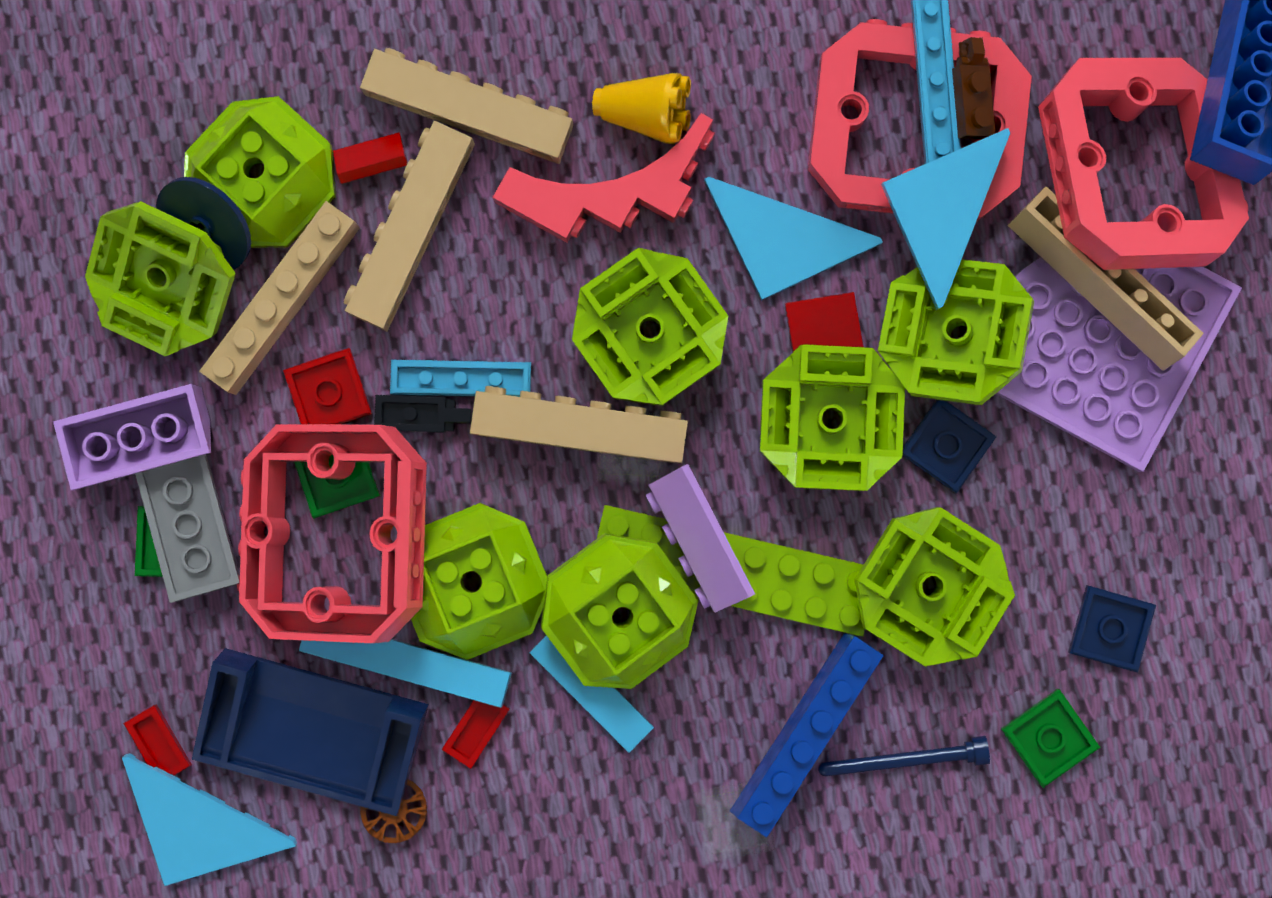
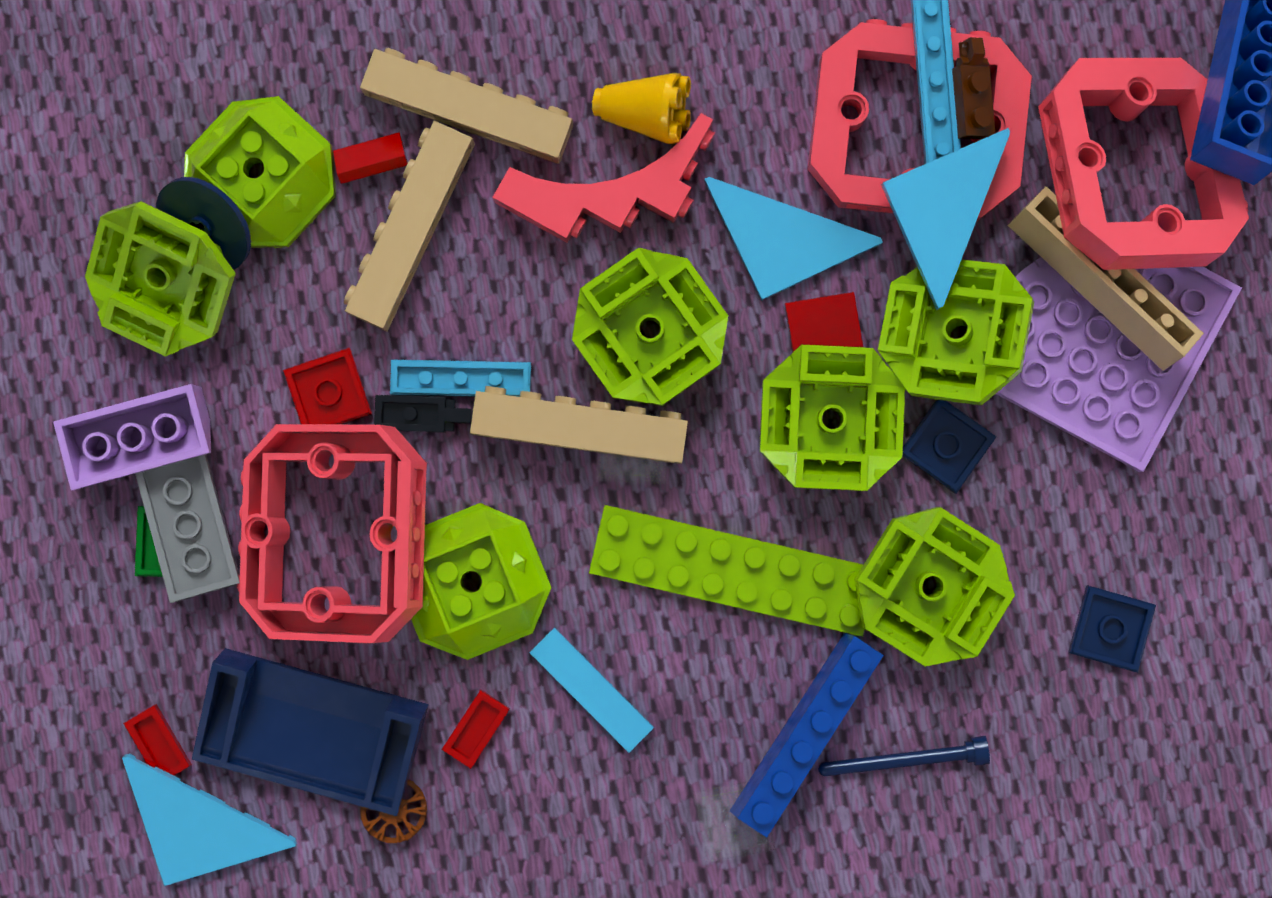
tan brick [199,201,360,395] -> none
green tile [294,455,380,519] -> none
medium azure tile [299,639,512,708] -> none
lime piece [541,533,699,689] -> none
lavender slope [646,464,755,613] -> none
green tile [1001,689,1101,788] -> none

